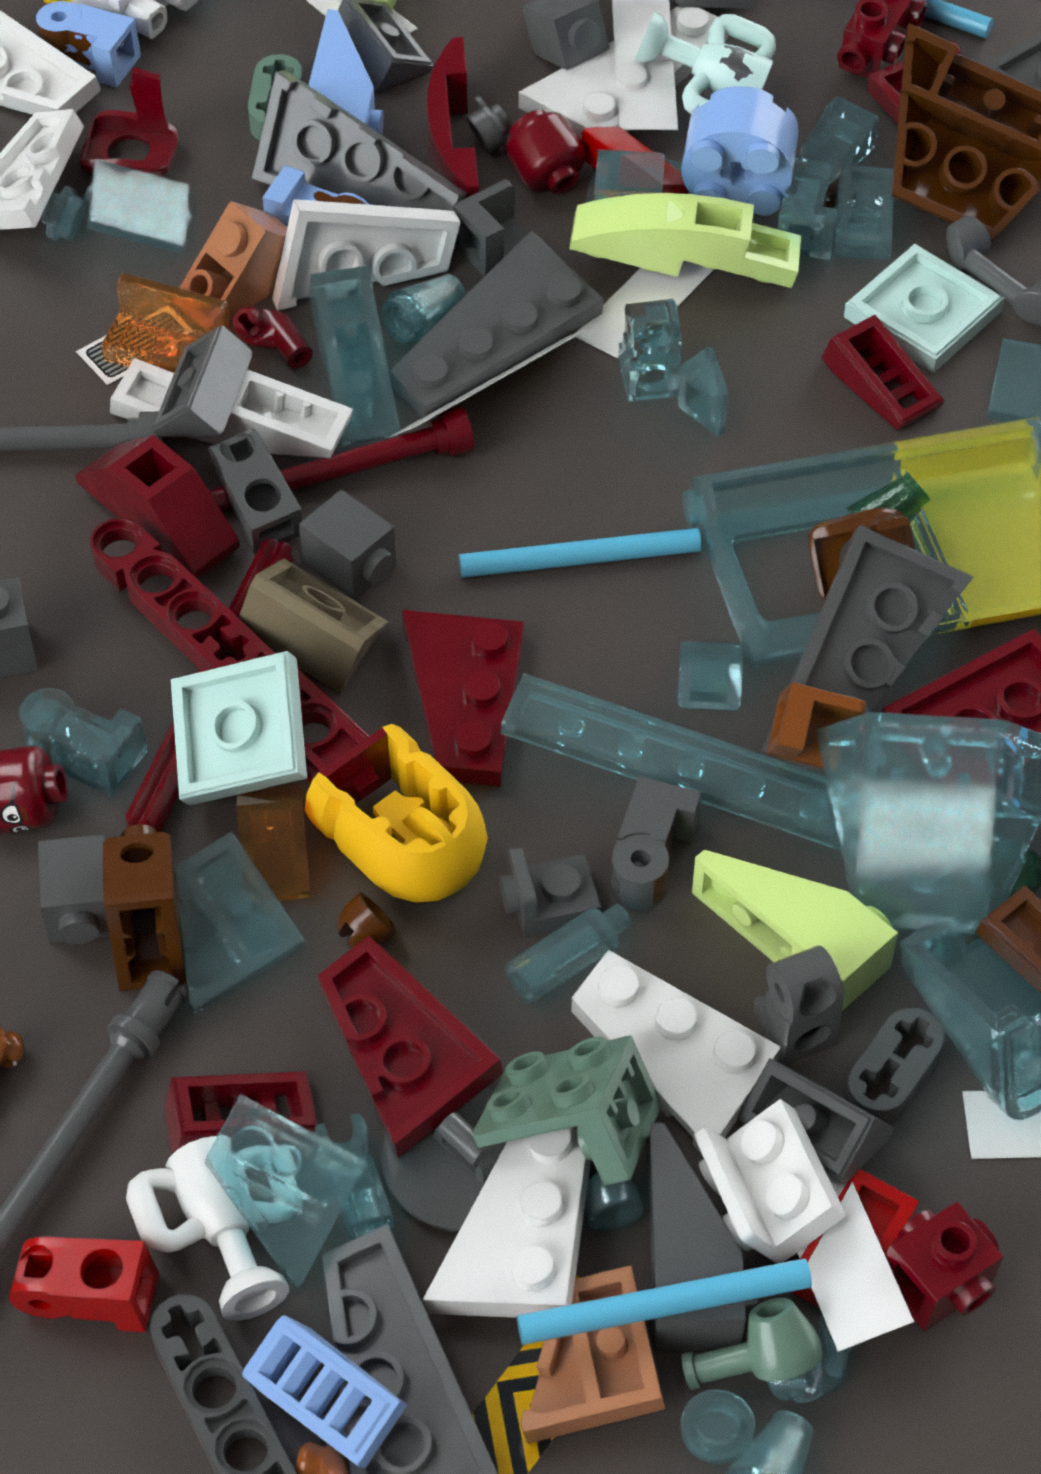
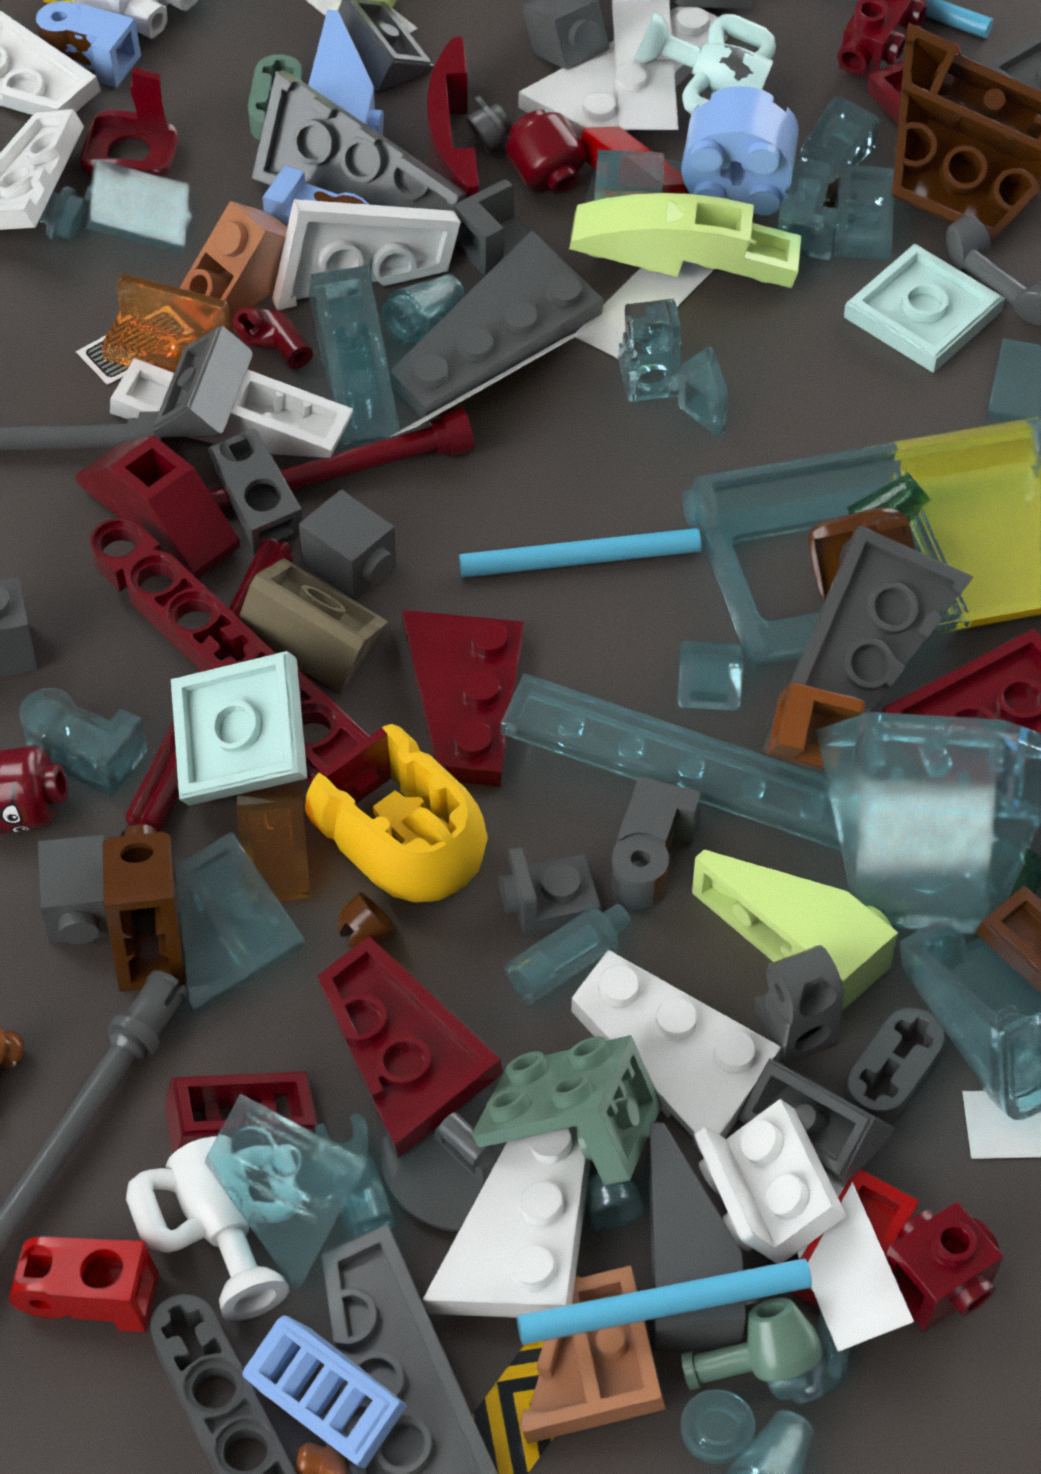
dark red slope [821,315,945,431] -> none

